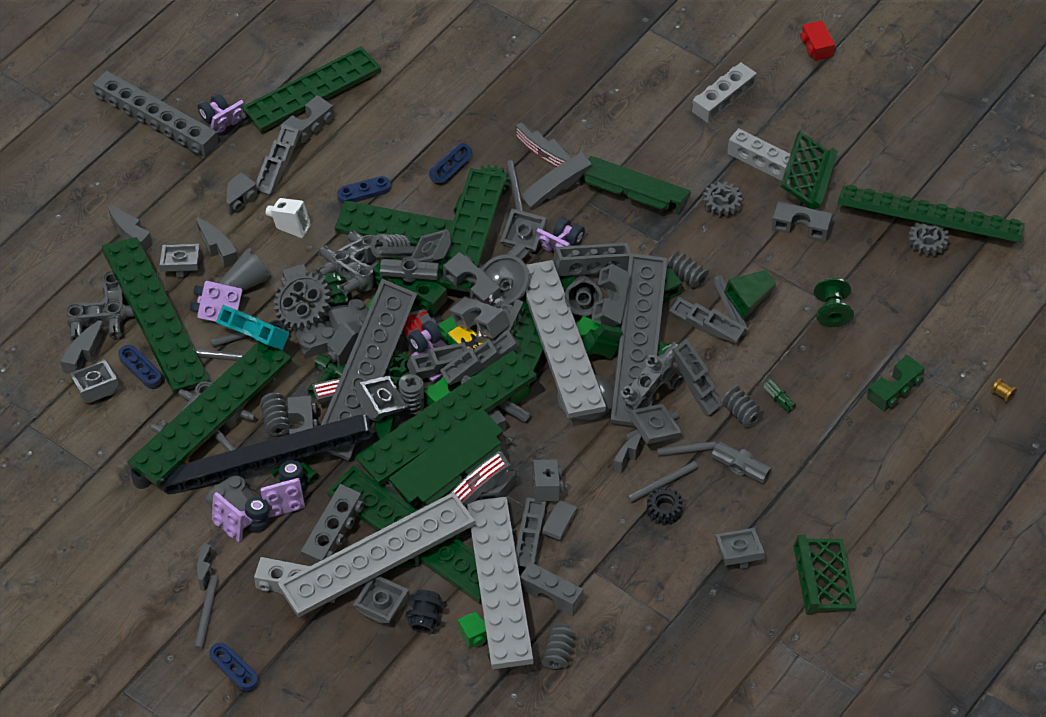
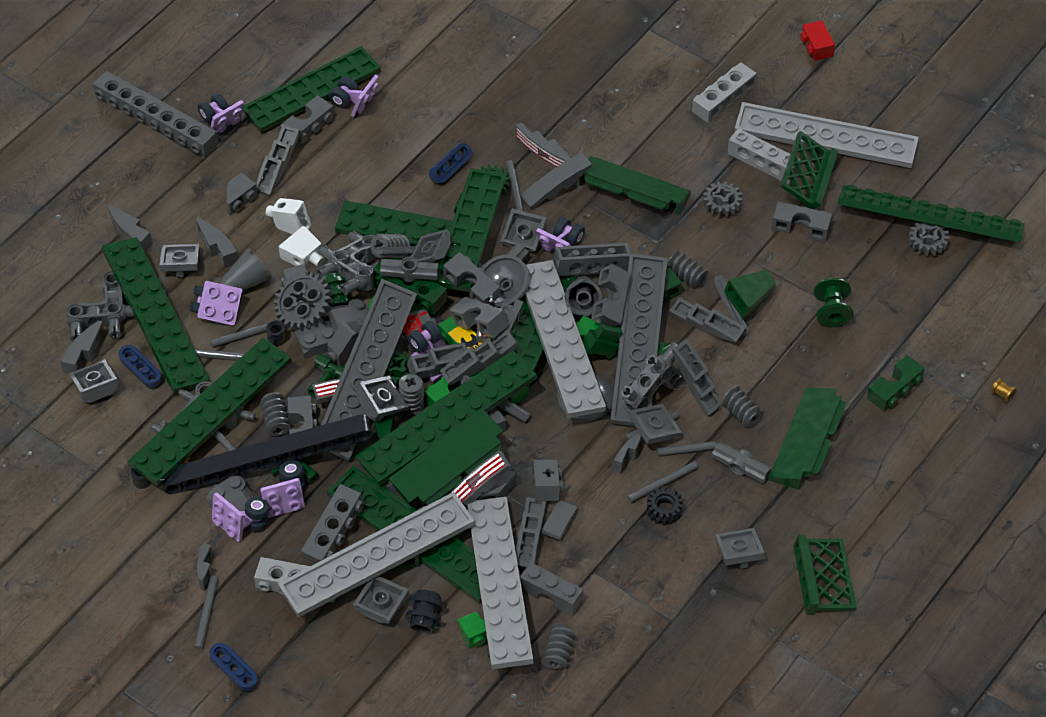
teal arch [216,305,290,350] -> none
dark blue plate [337,176,391,204] -> none
dark green axle [763,379,796,413] -> none
none -> white torso [279,226,325,269]
none -> plate [329,74,379,117]
none -> light grey plate [734,102,919,168]
none -> dark green slope [769,387,846,490]

